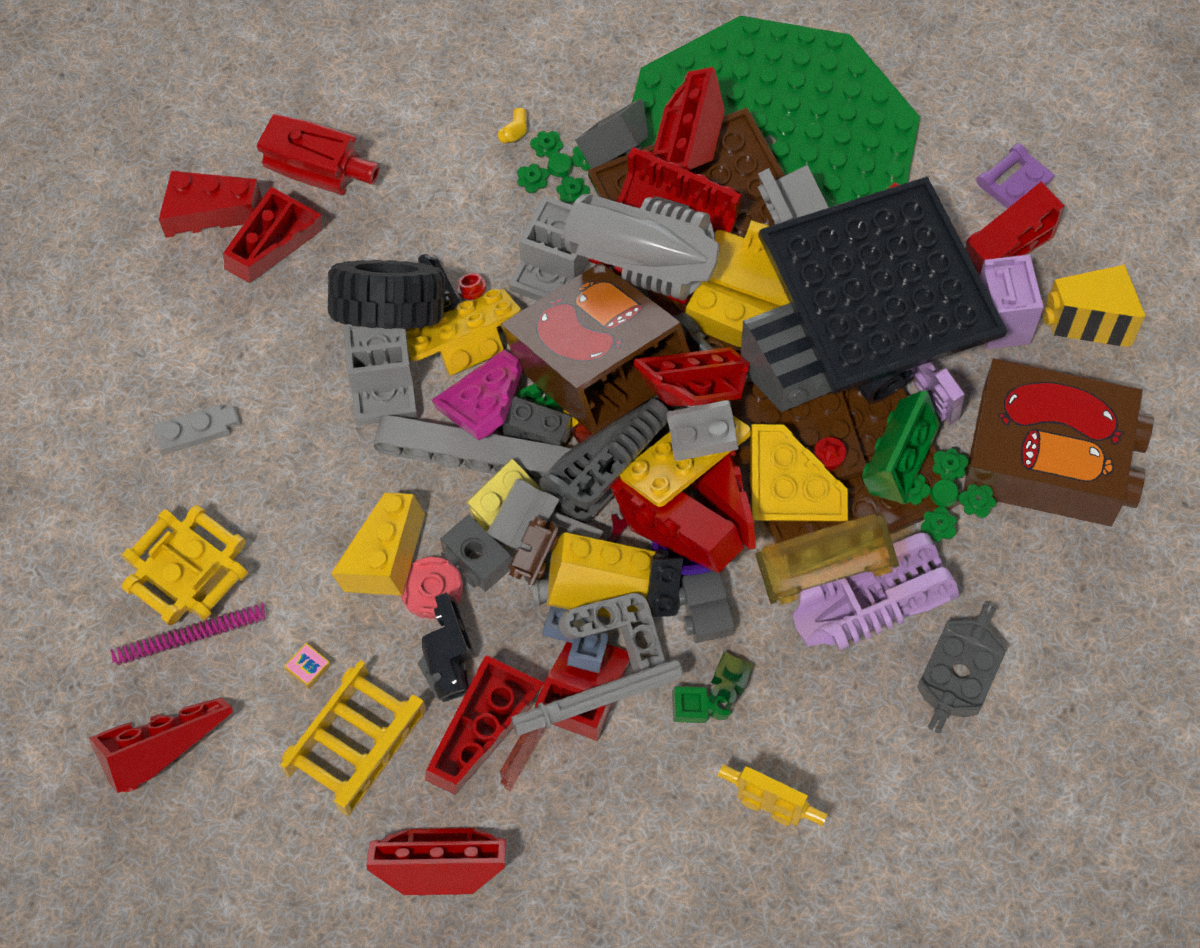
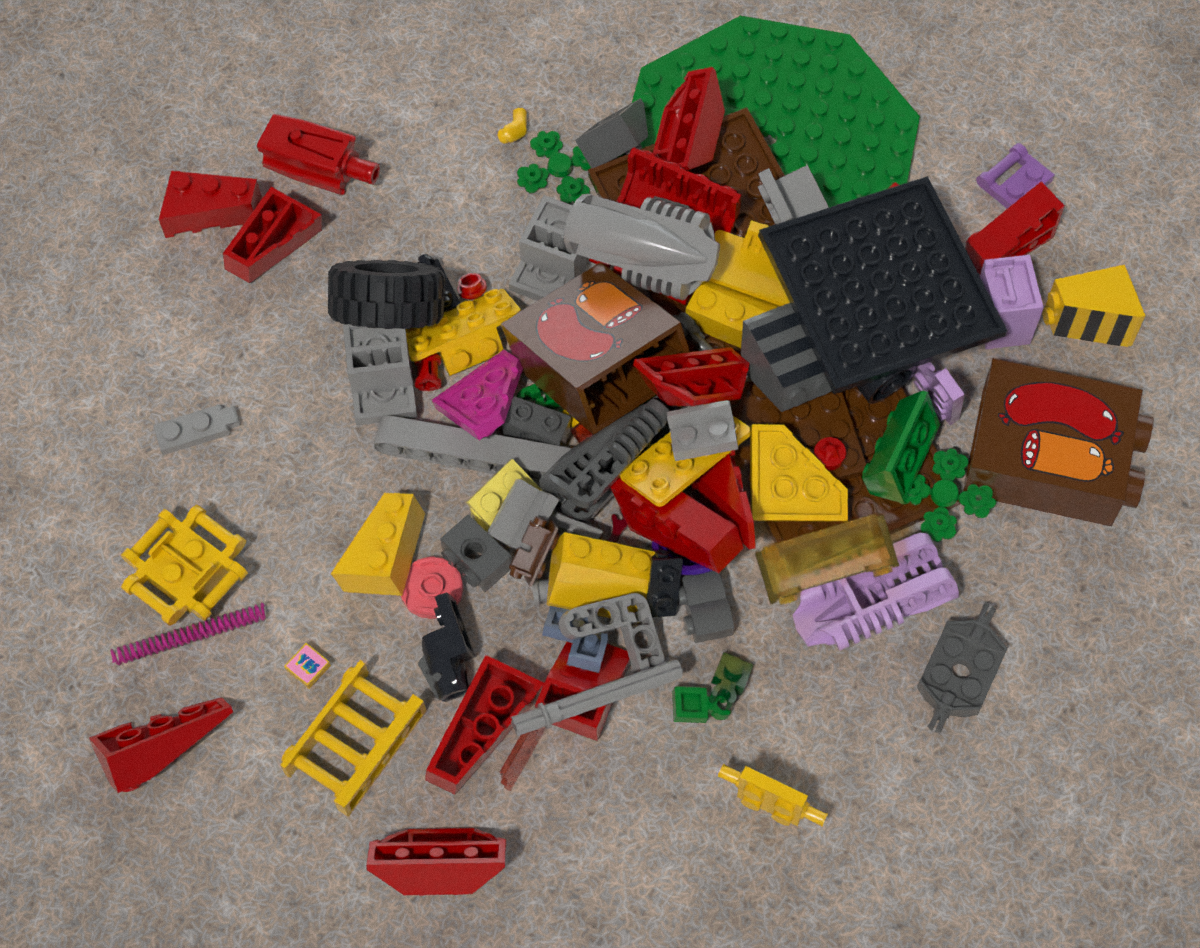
none -> red bush [414,353,441,391]

